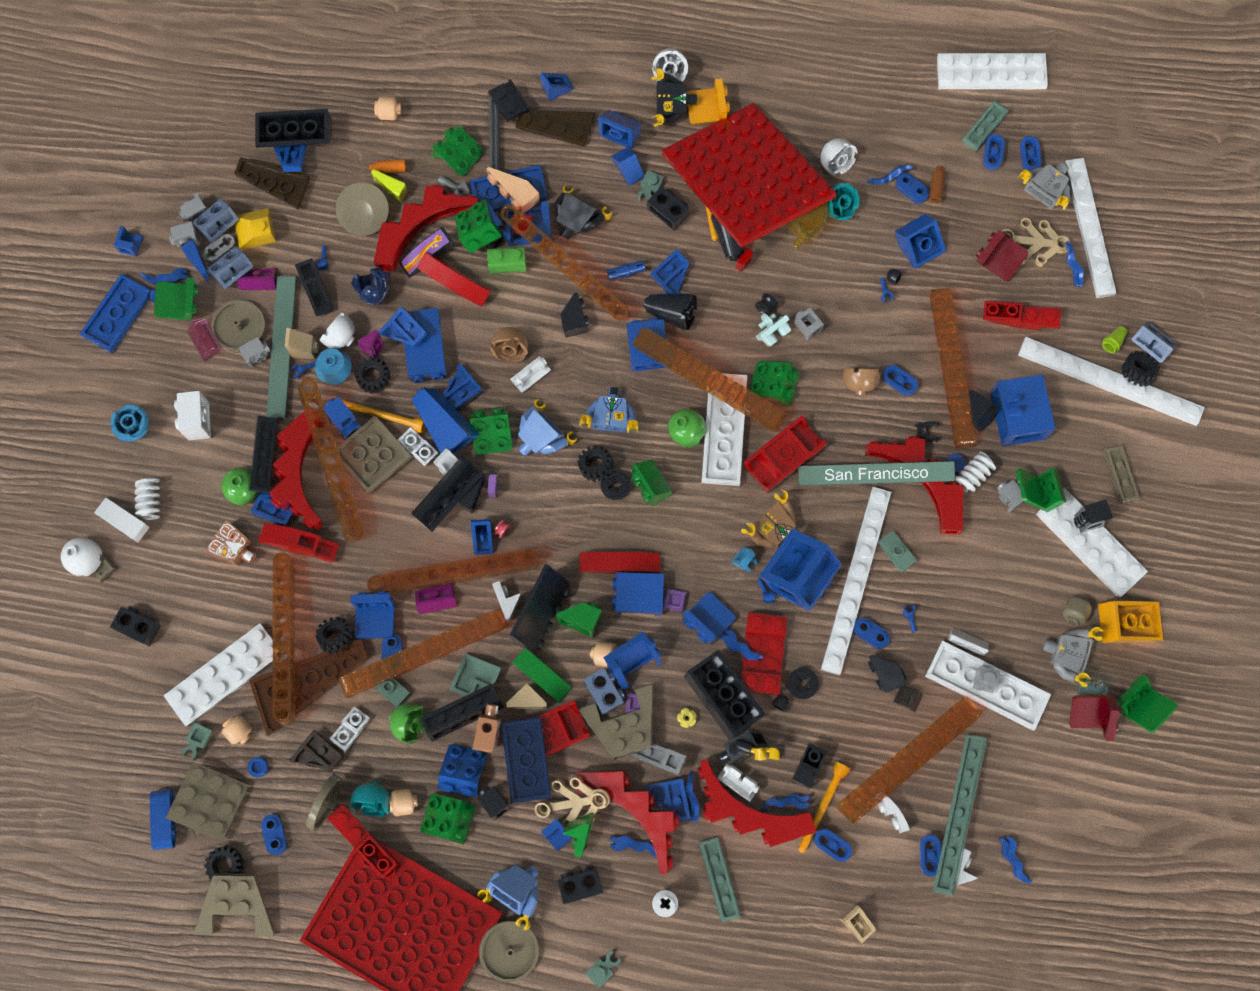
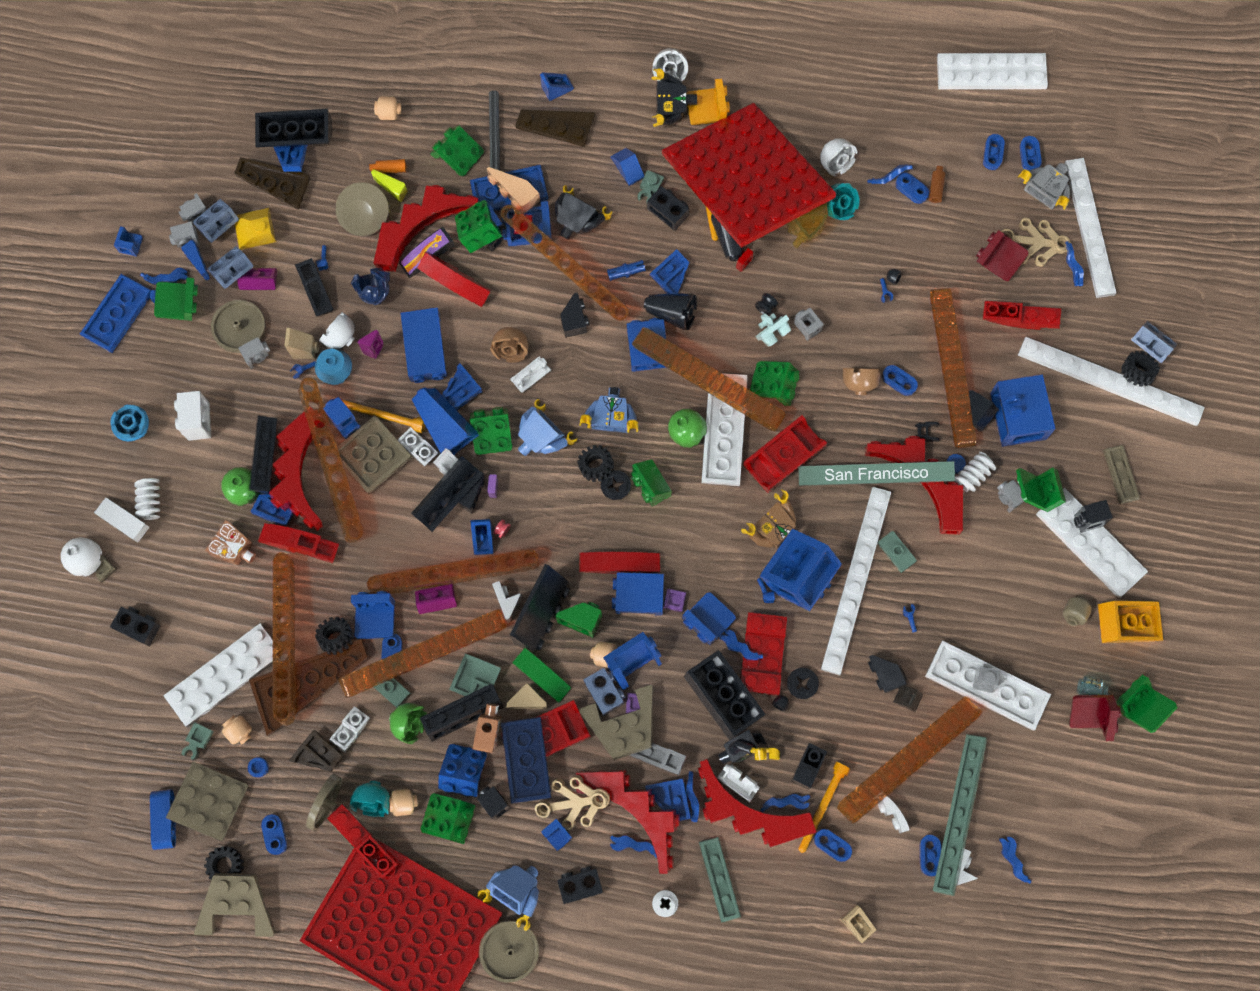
clear pink slope [187,319,221,361] -> none
light grey beam [203,234,237,264] -> none
sand green tile [266,276,297,420] -> none
black tyre [354,357,391,394] -> none
blue wing [379,306,429,347] -> none
light grey bar [438,176,470,197] -> none
bright green brick [487,247,526,274] -> none
black plate [488,79,530,123] -> none
green slope [563,813,595,858] -> none
sand green plate [585,951,621,989] -> none
blue slope [598,110,641,150] -> none
light yellow plate [677,708,696,728] -> none
dark azure tile [731,547,758,572] -> none
blue plate [853,618,890,649] -> none
blue slope [894,214,946,269] -> none
white slope [947,628,989,656] -> none
sand green tile [961,100,1009,152] -> none
light grey torso [1042,627,1103,688] -> none
lime cone [1102,326,1128,353] -> none

